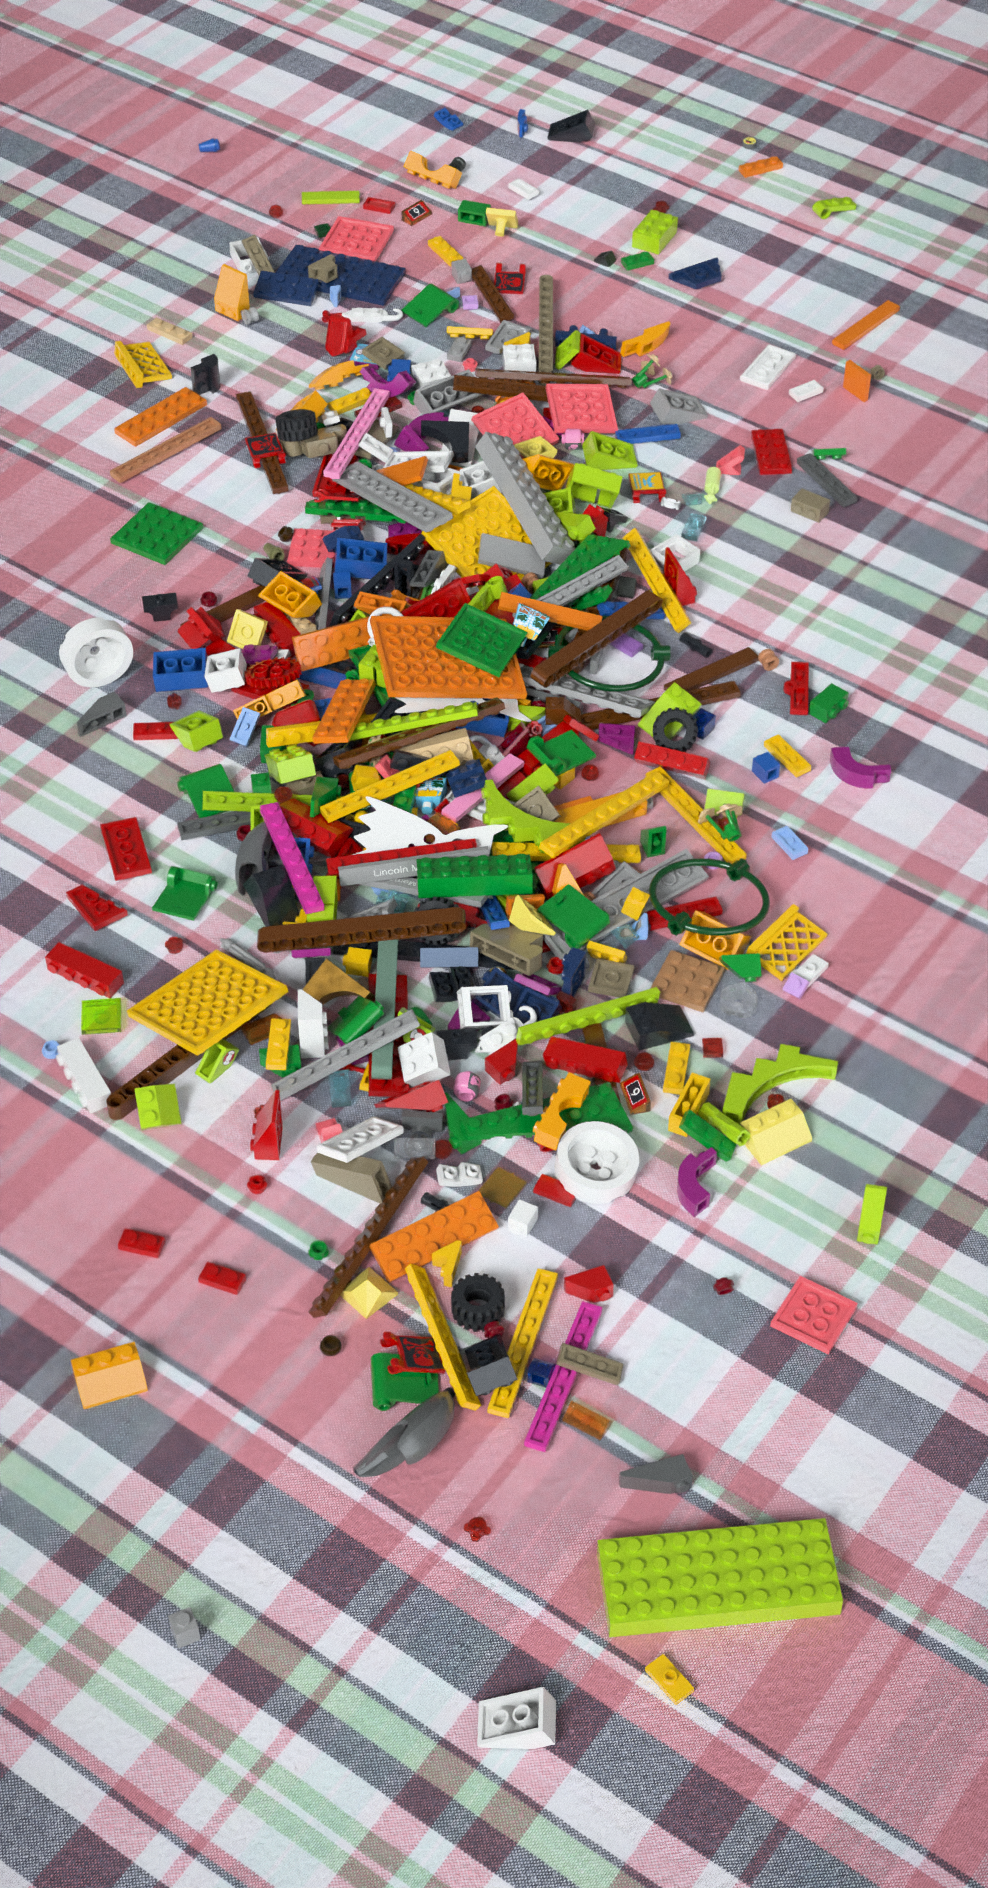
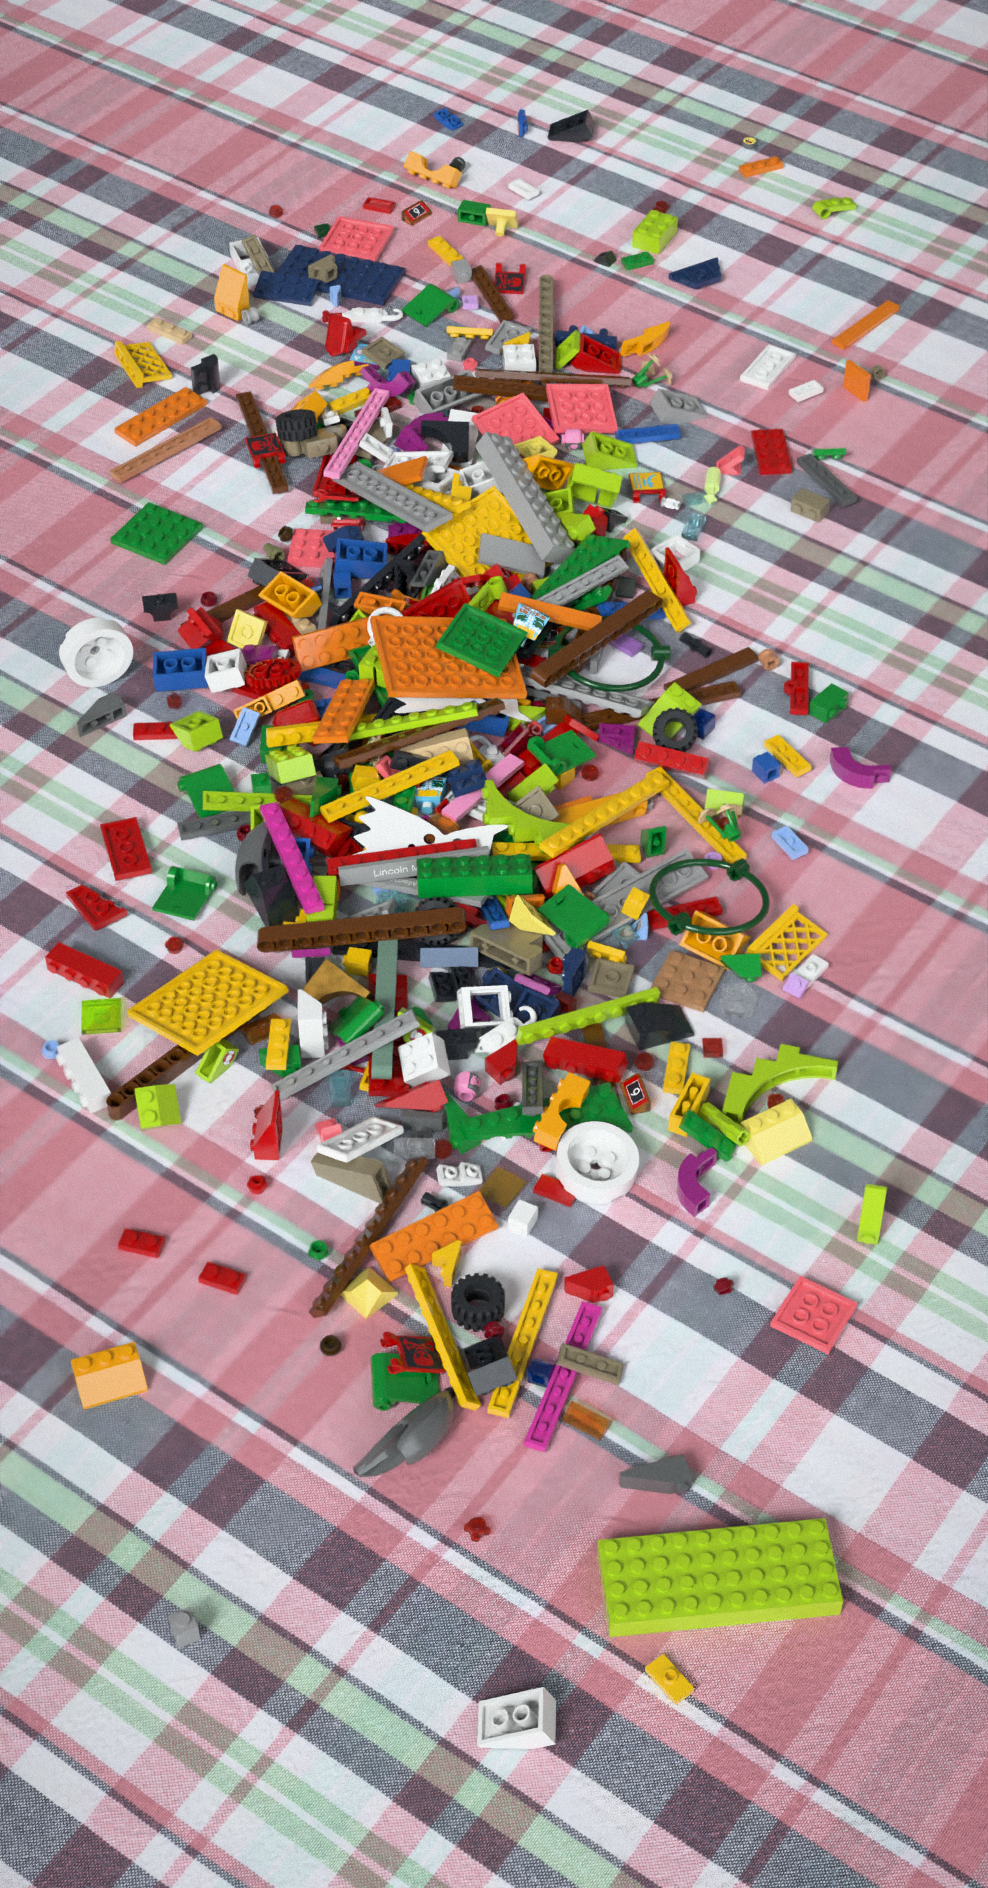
blue cone [199,138,220,152] -> none
light grey wheel [220,938,276,979] -> none
lime tile [302,191,360,205] -> none

